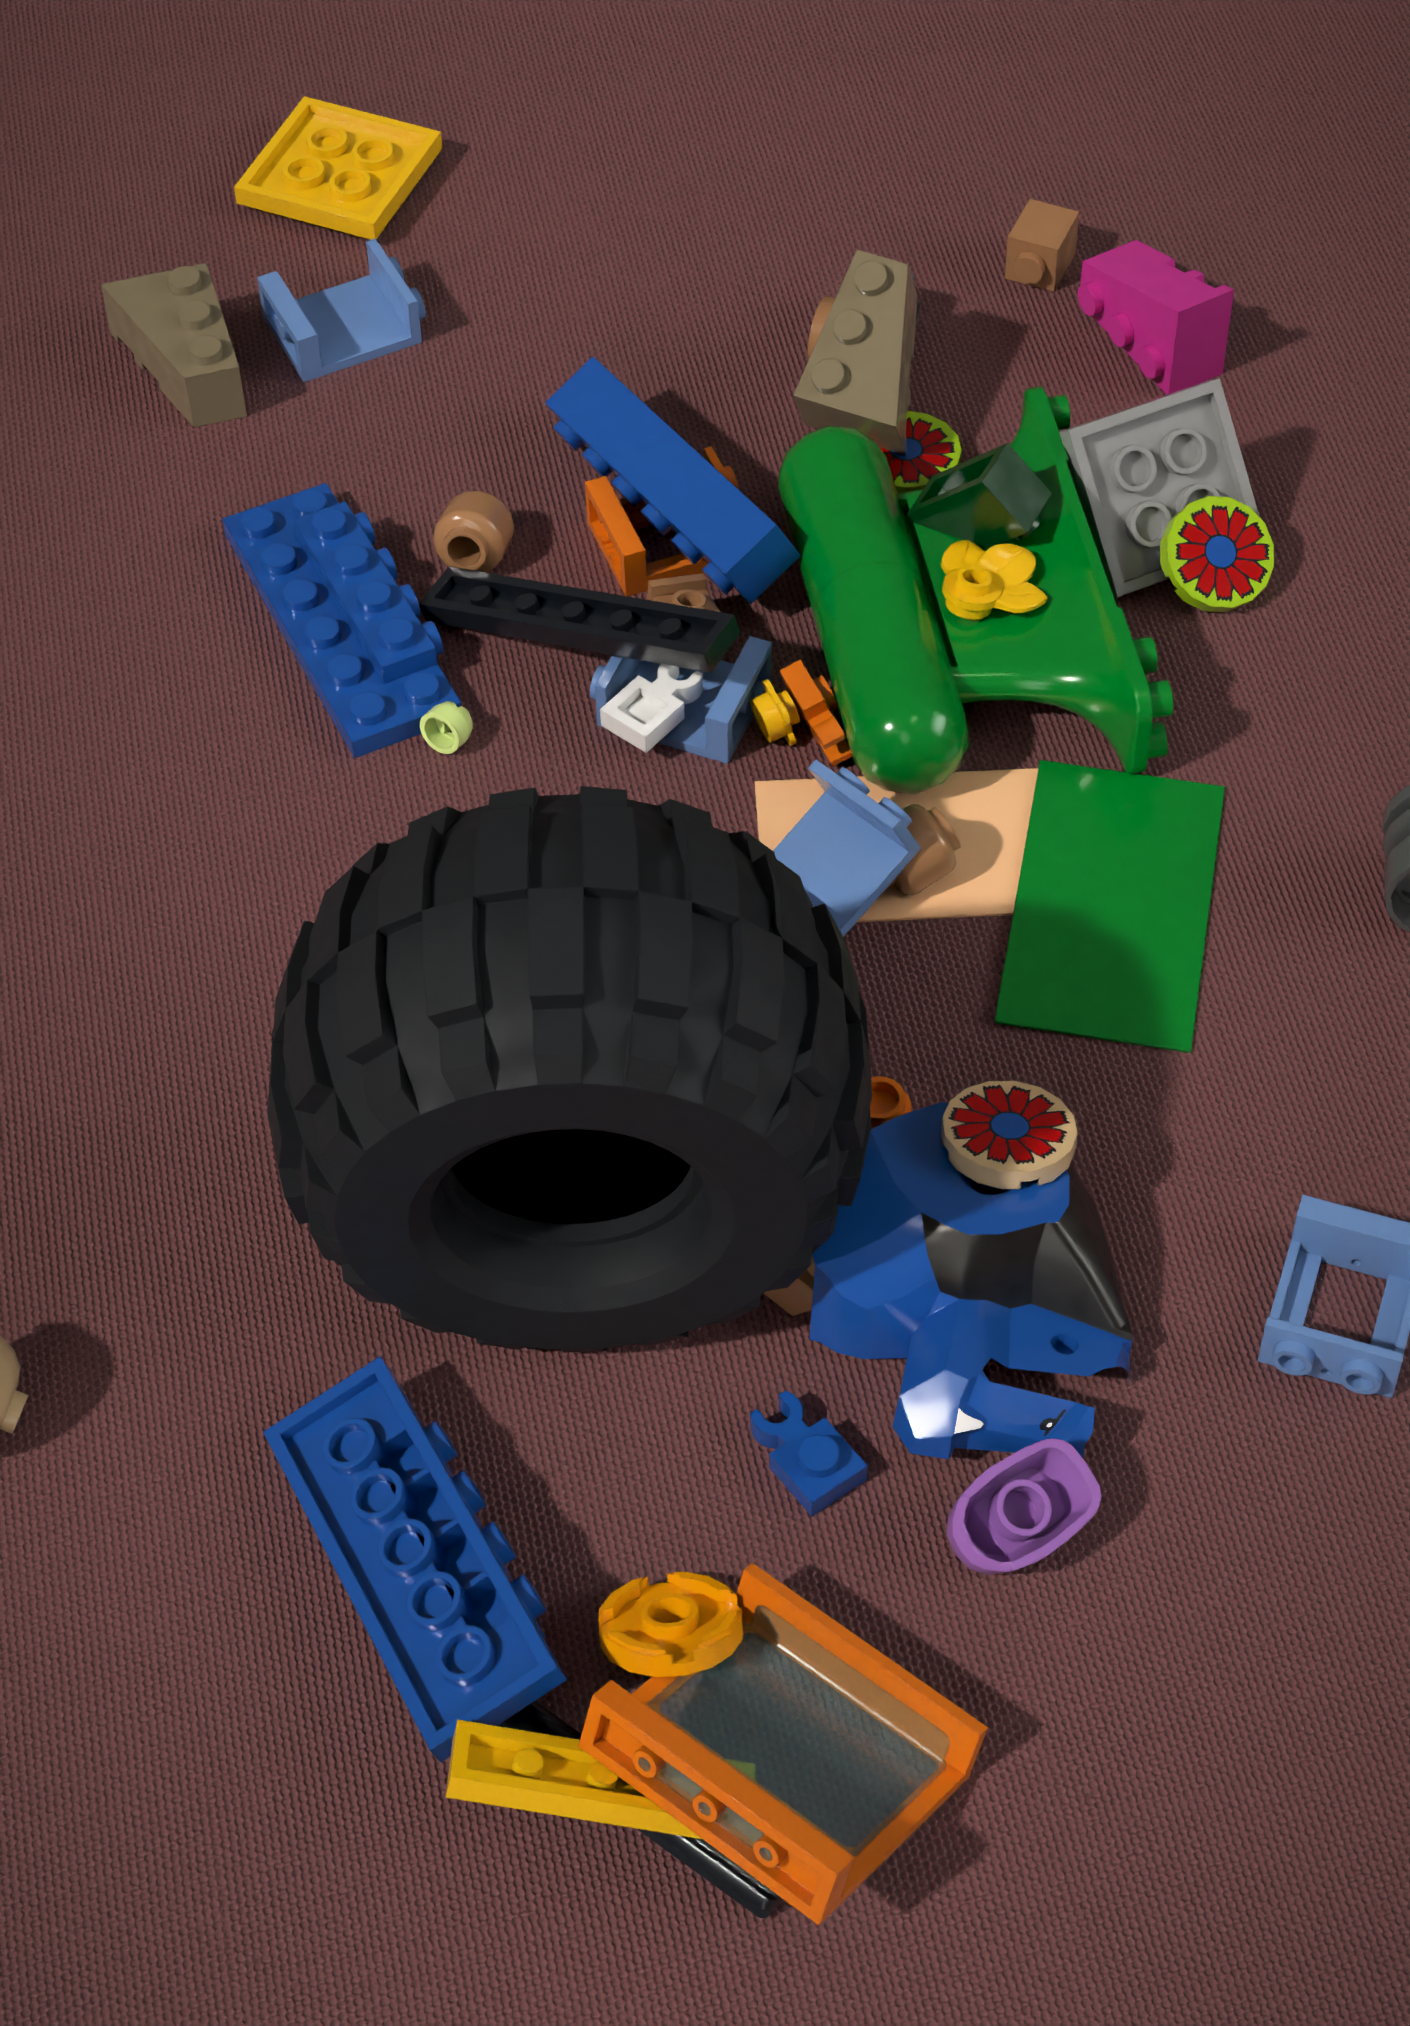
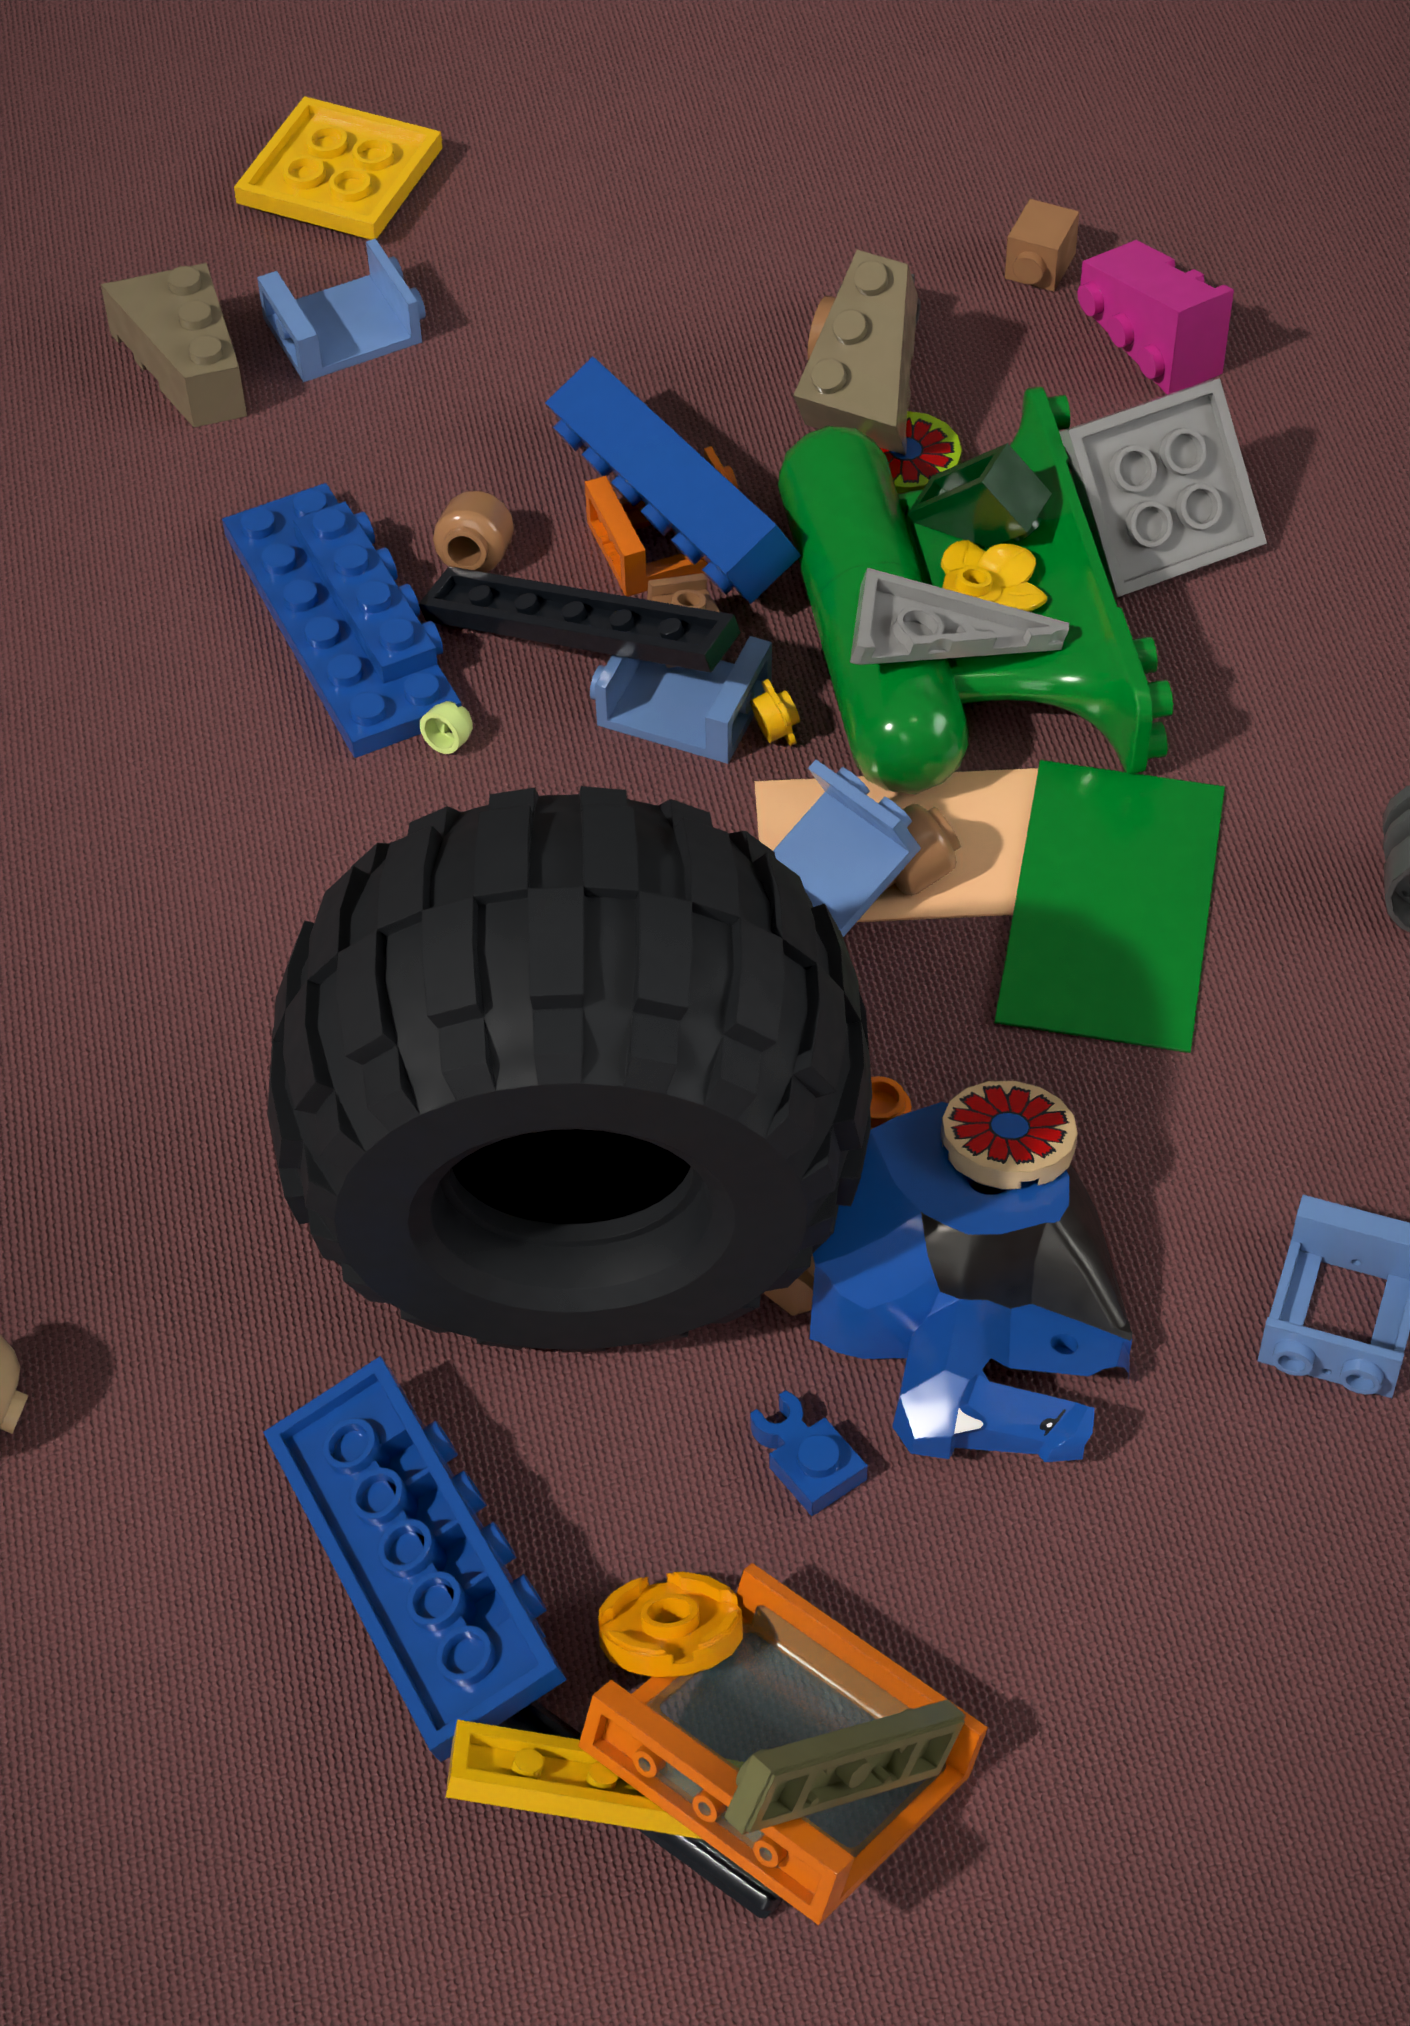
white plate [600,664,703,753] -> none
orange plate [779,660,852,767] -> none
medium lavender piece [946,1438,1102,1575] -> none
tile [1160,496,1274,613] -> none
none -> olive plate [724,1699,966,1835]
none -> light grey wing [850,568,1069,665]

